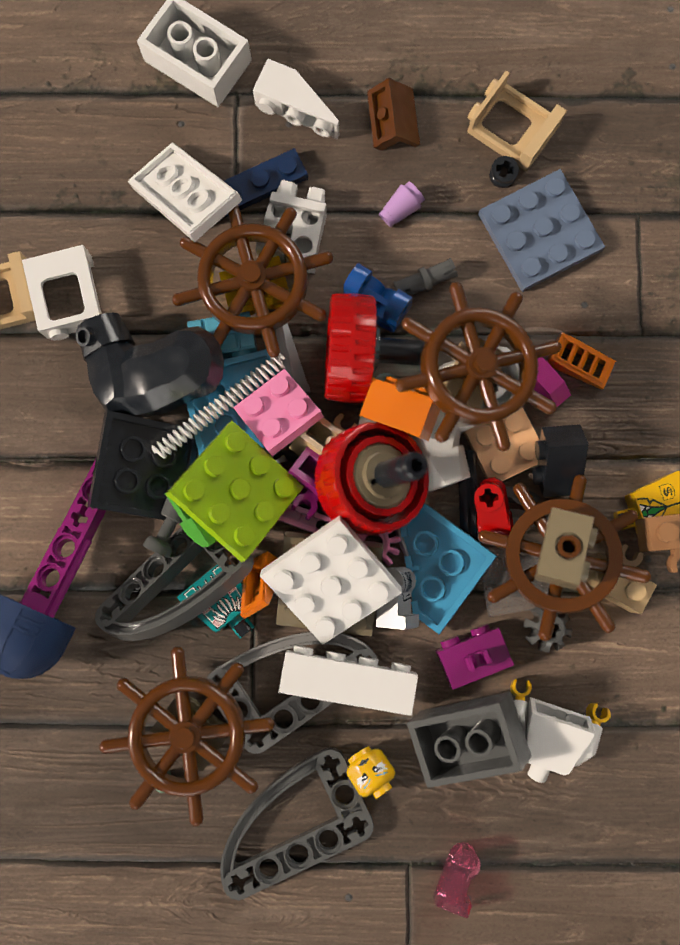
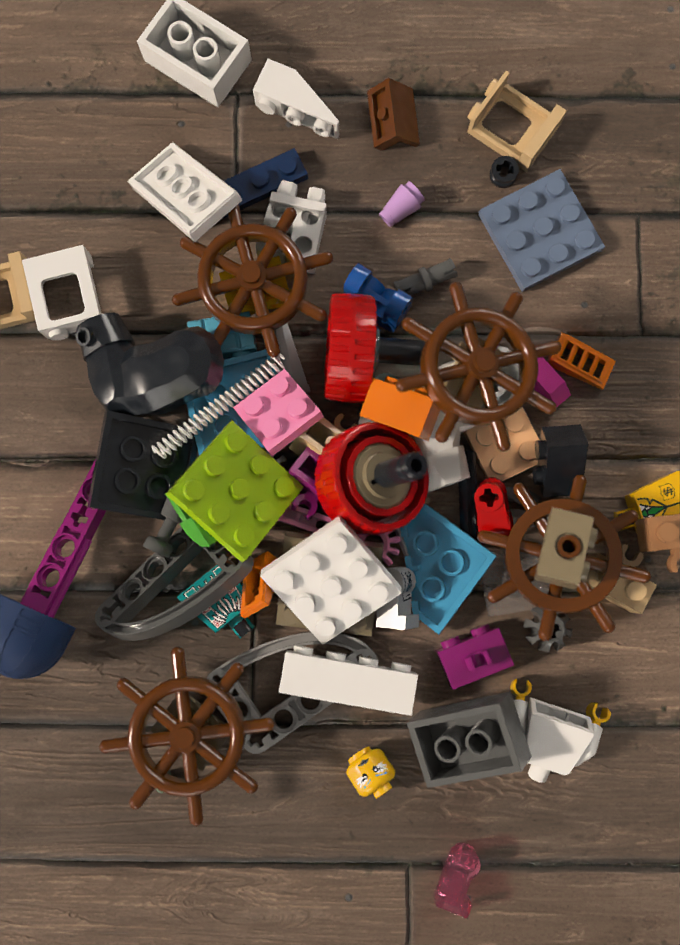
dark grey beam [220,747,373,900] -> none

